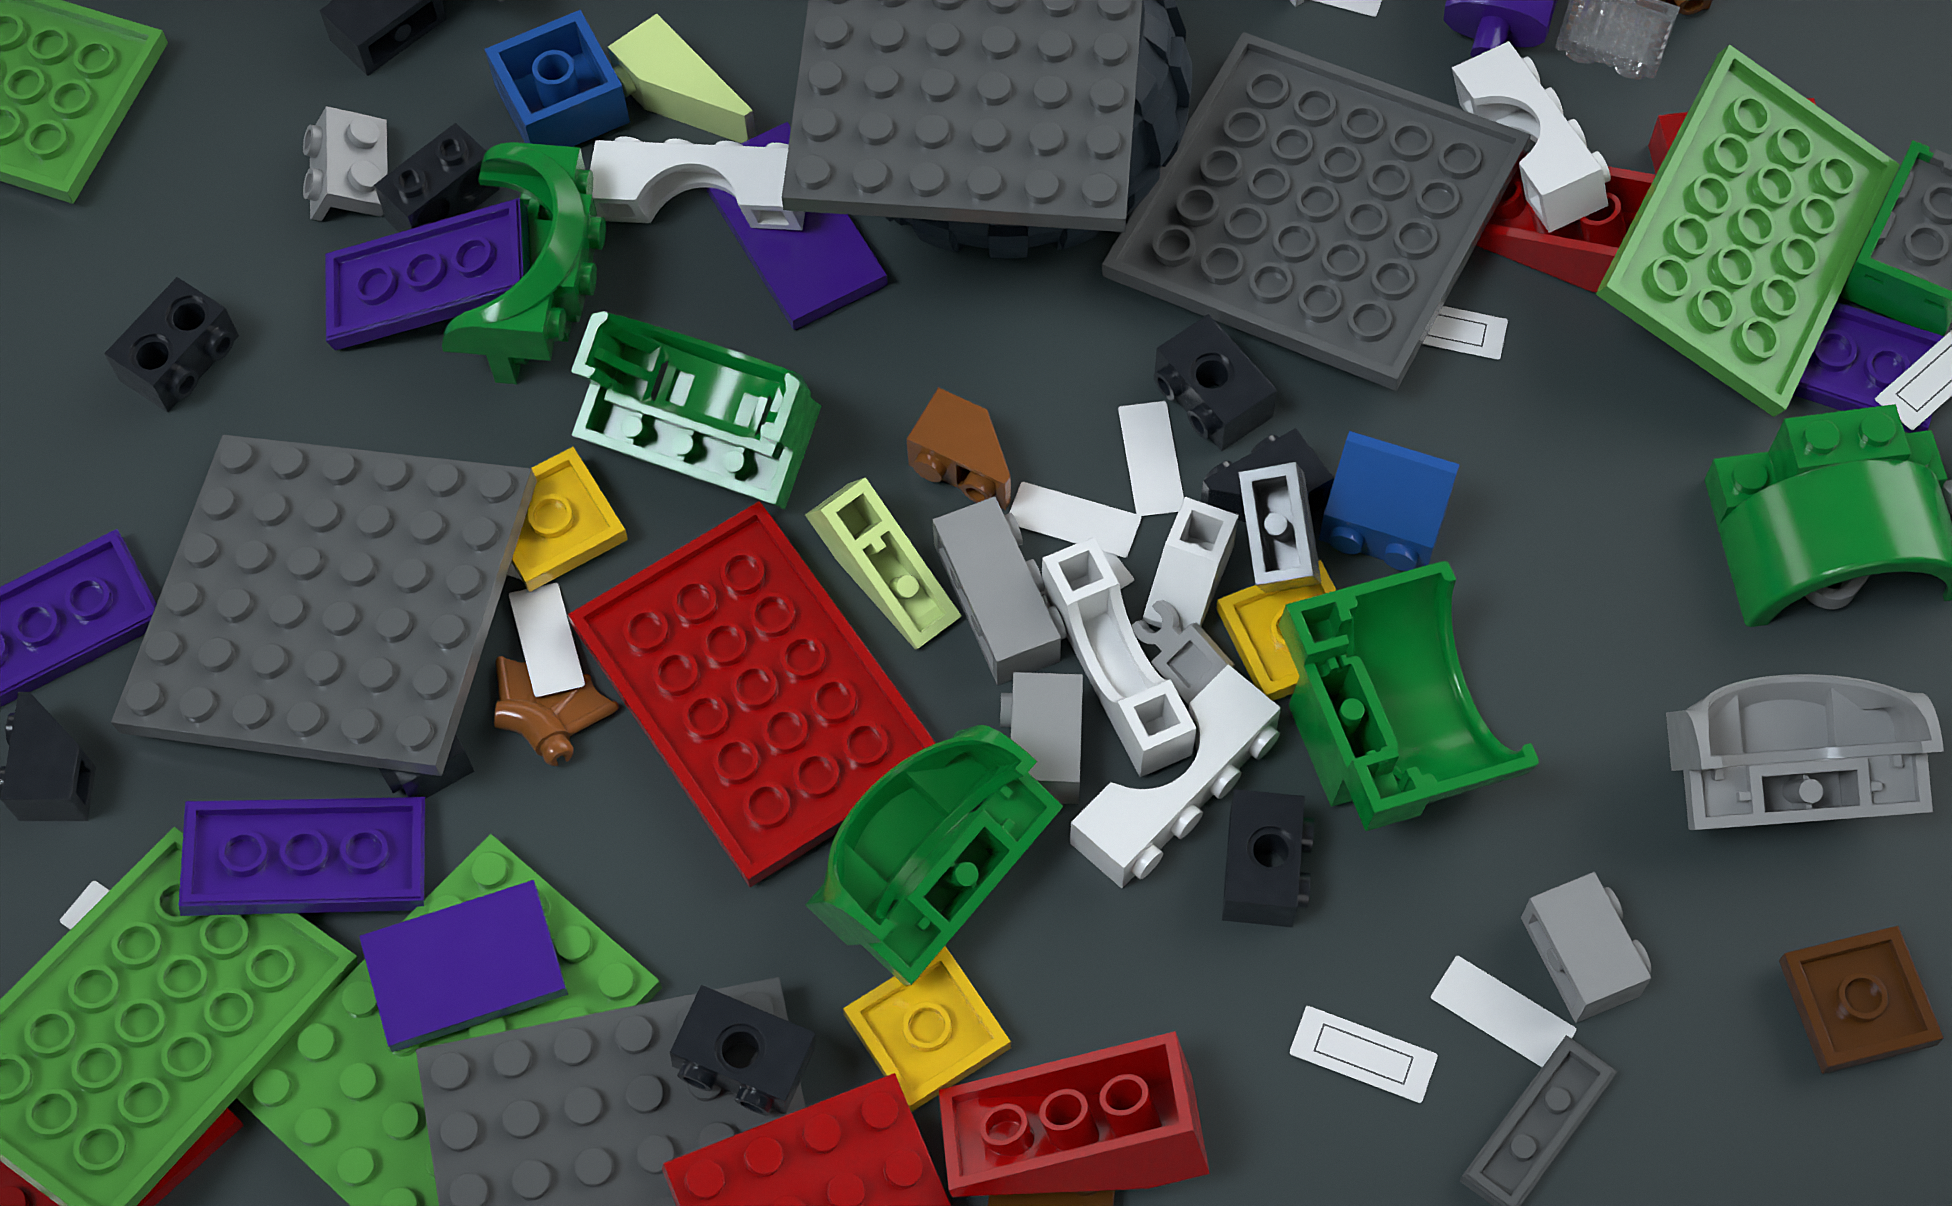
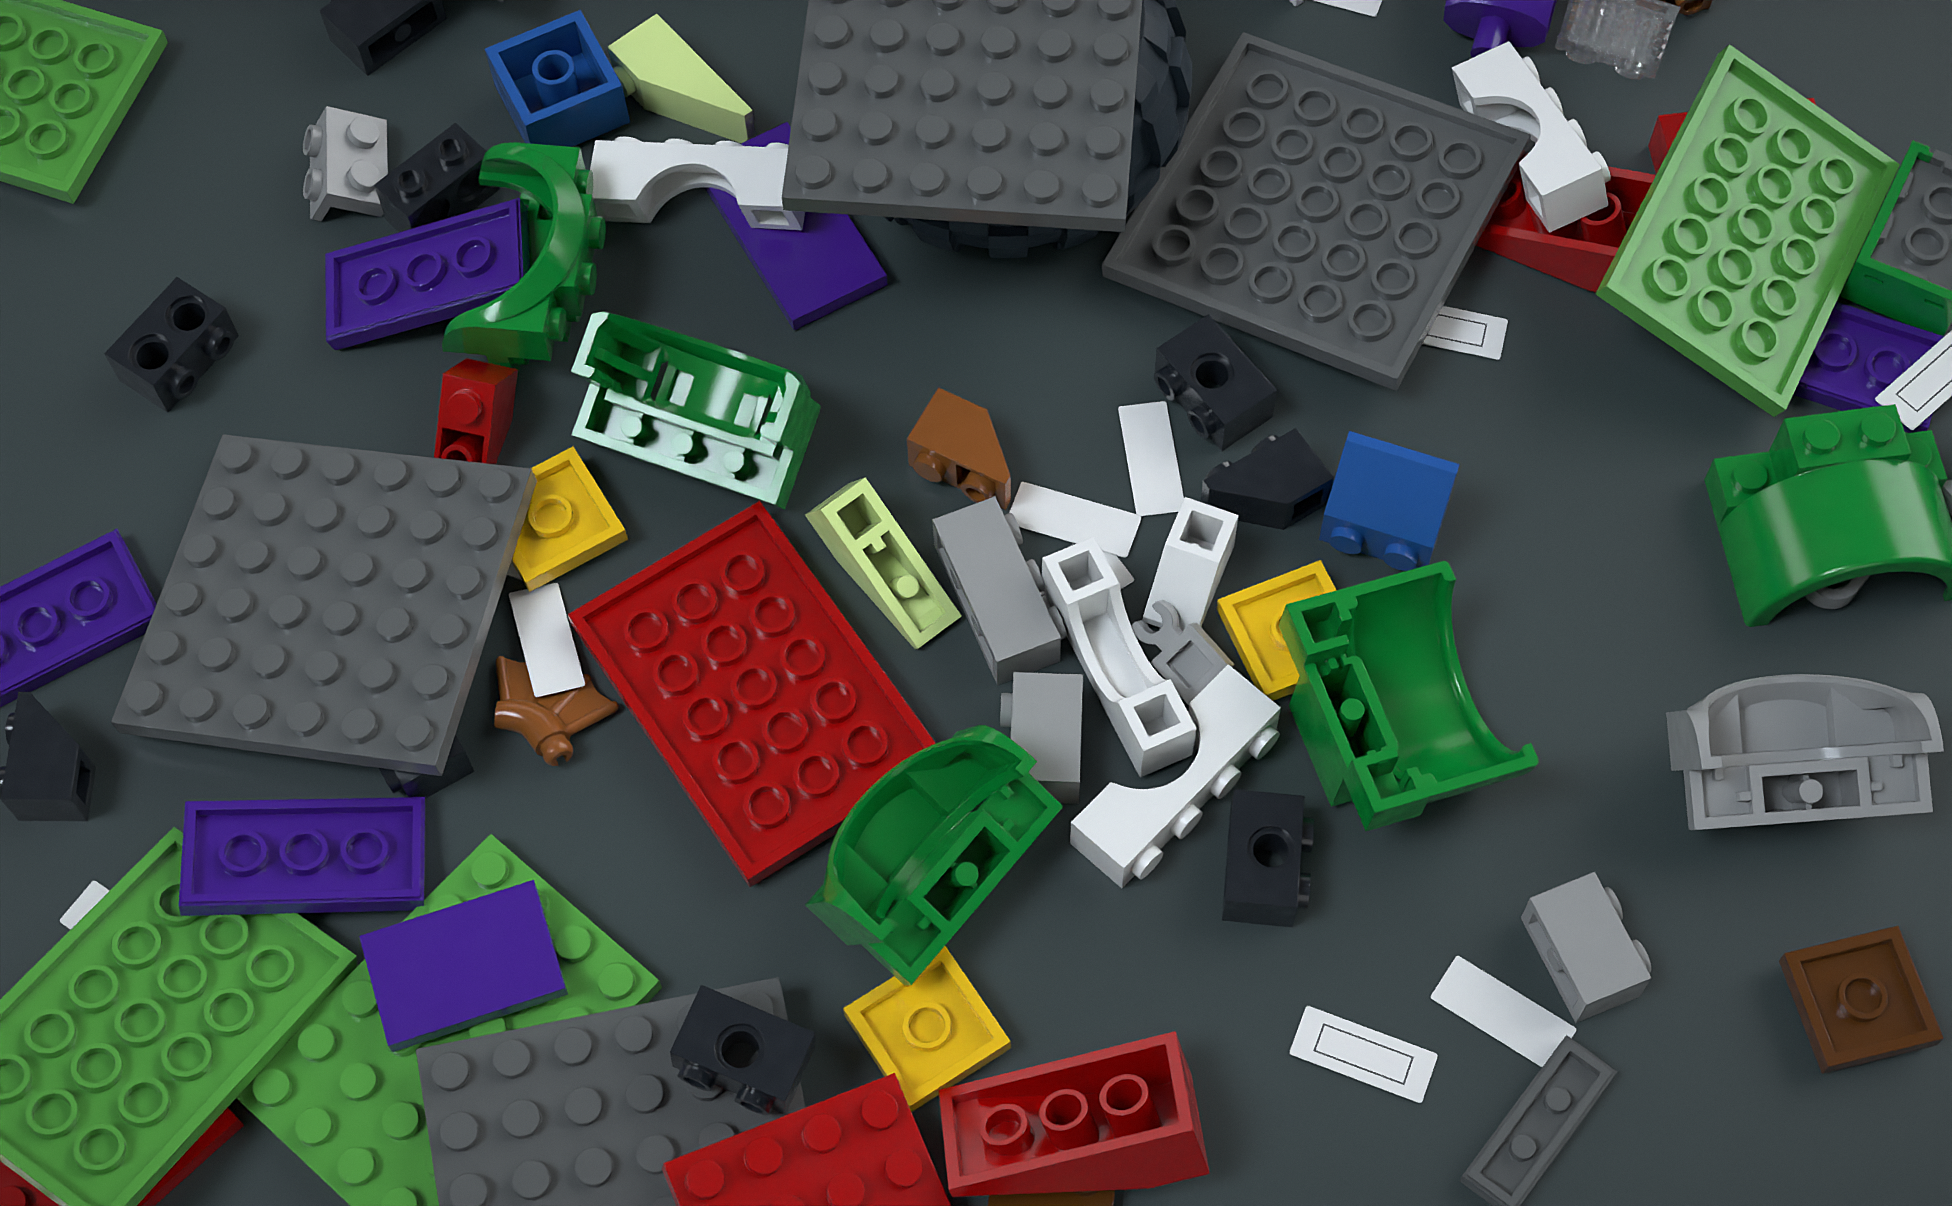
brick [1239,462,1322,593] -> none
none -> red slope [434,358,518,465]

